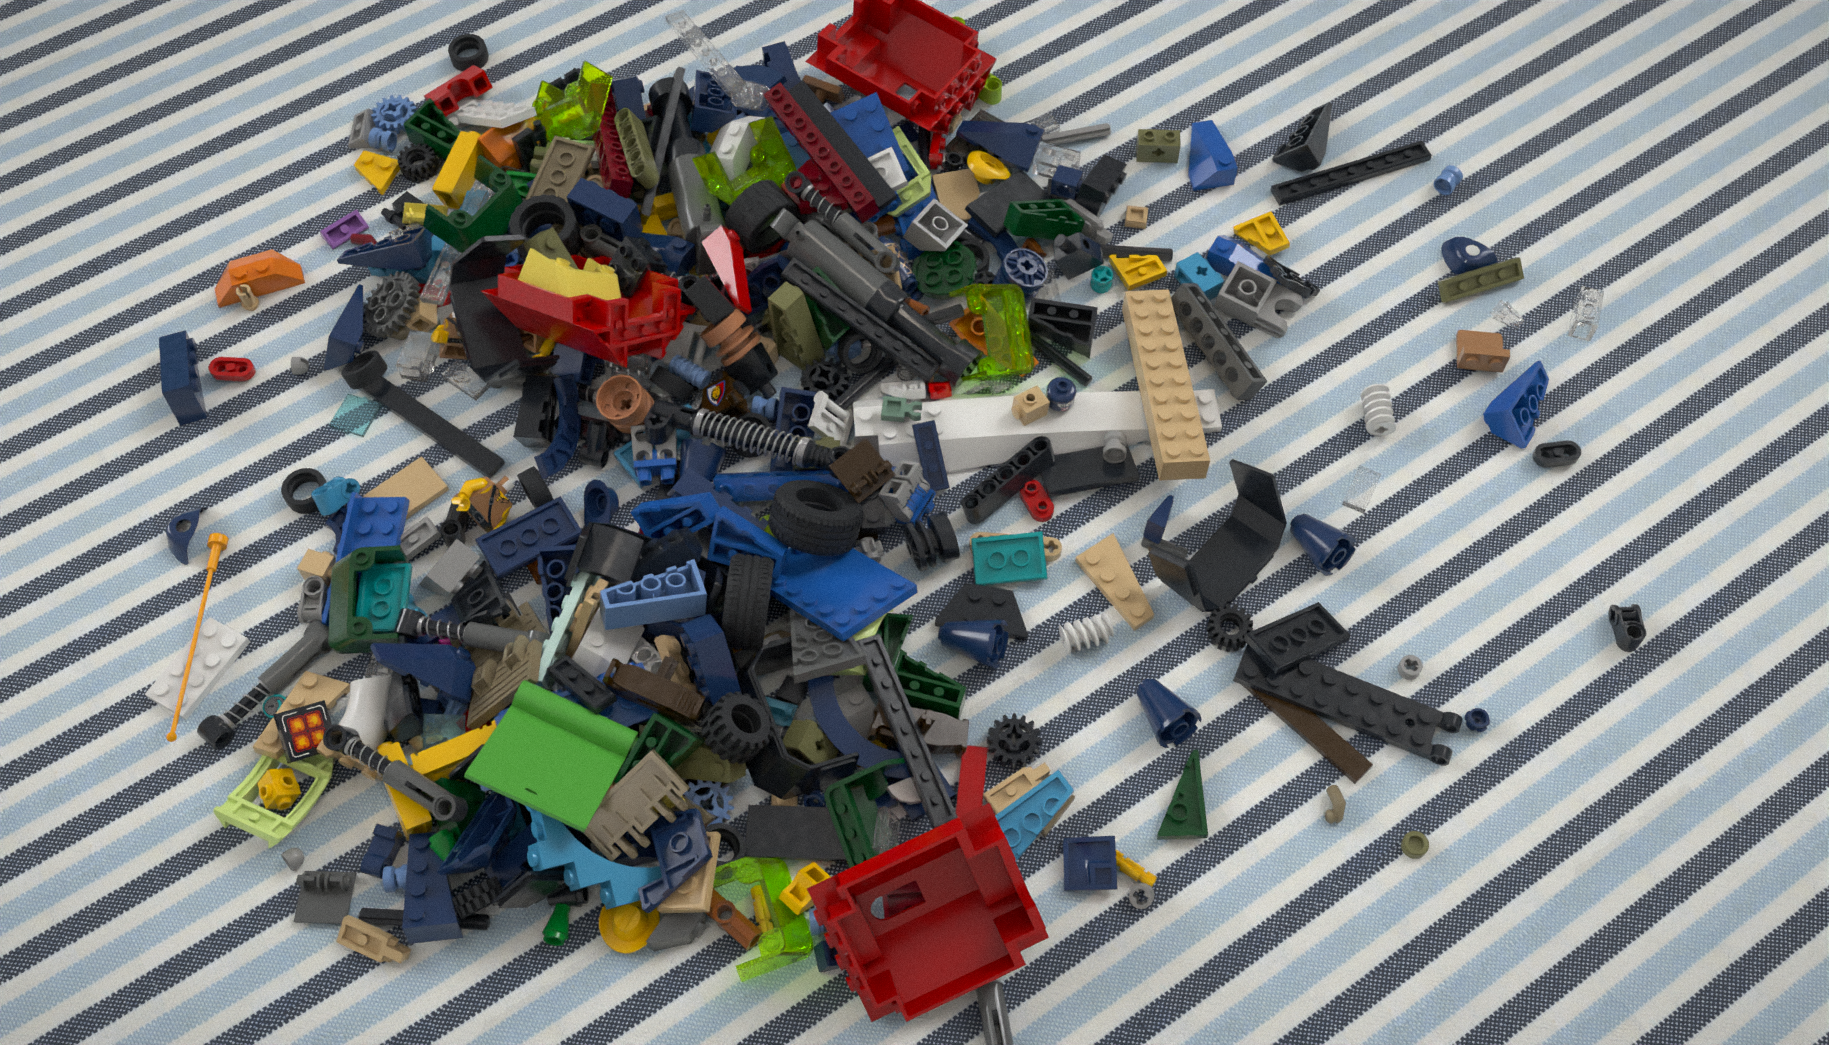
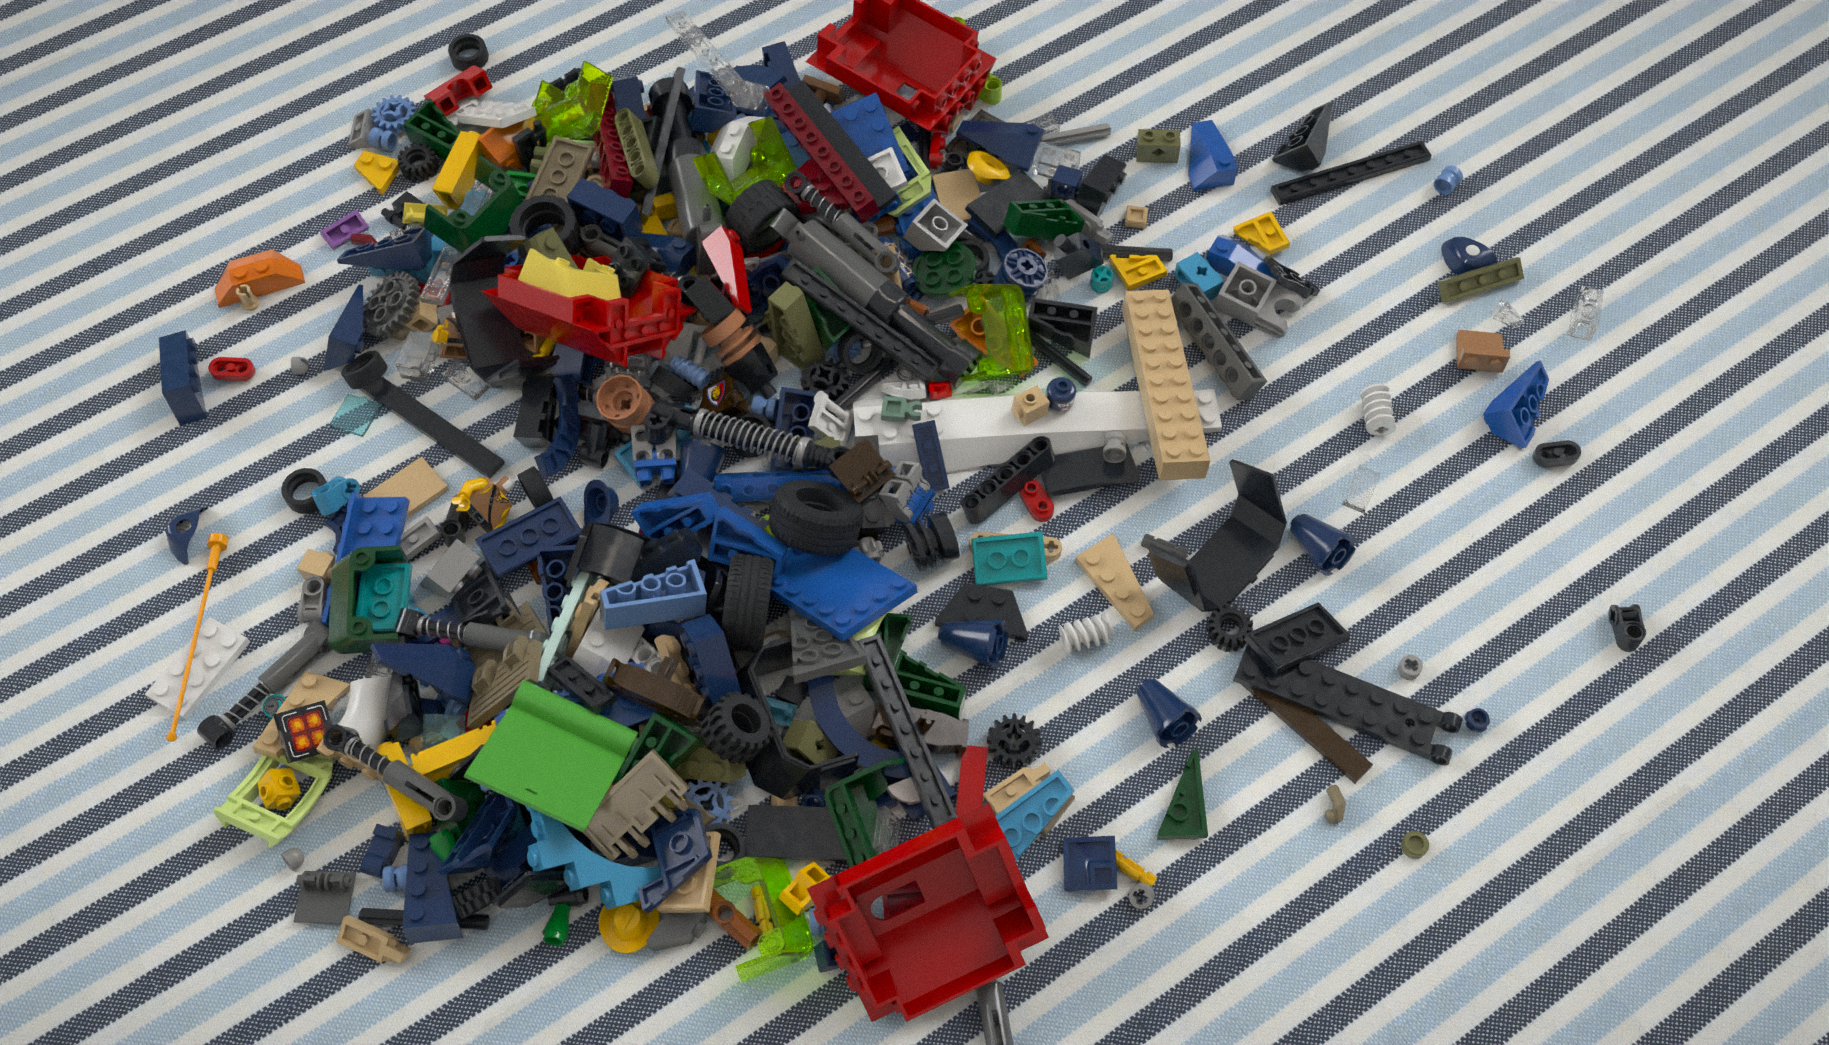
dark blue slope [1143,495,1174,544] -> none

